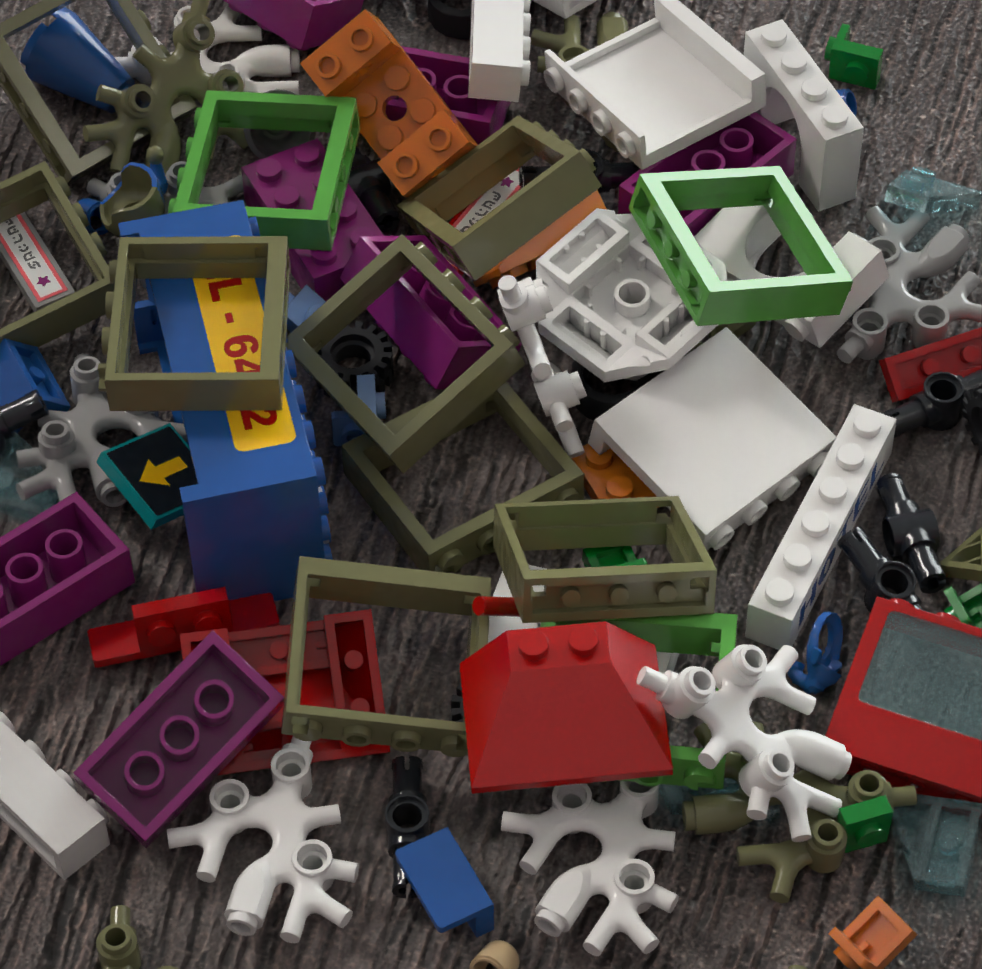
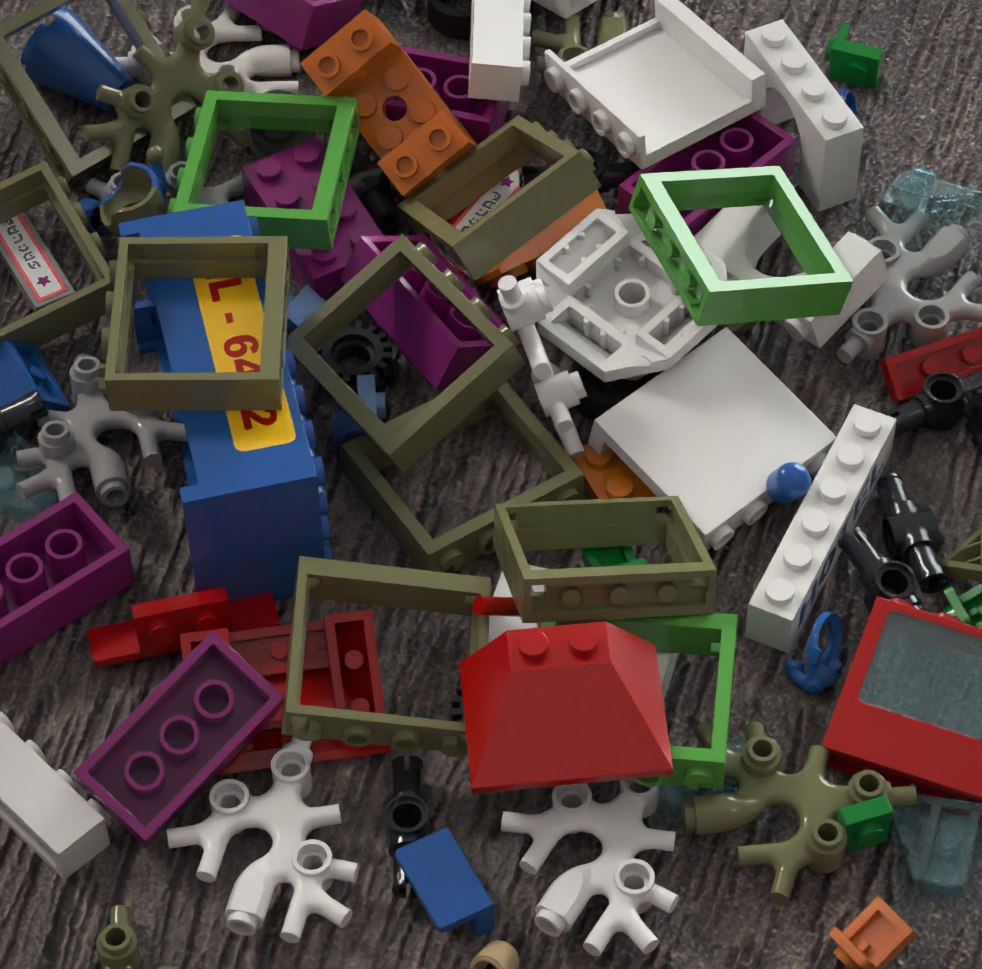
black tile [96,423,198,530] -> none
white plant [636,644,852,842] -> none
none -> blue piece [766,462,811,504]

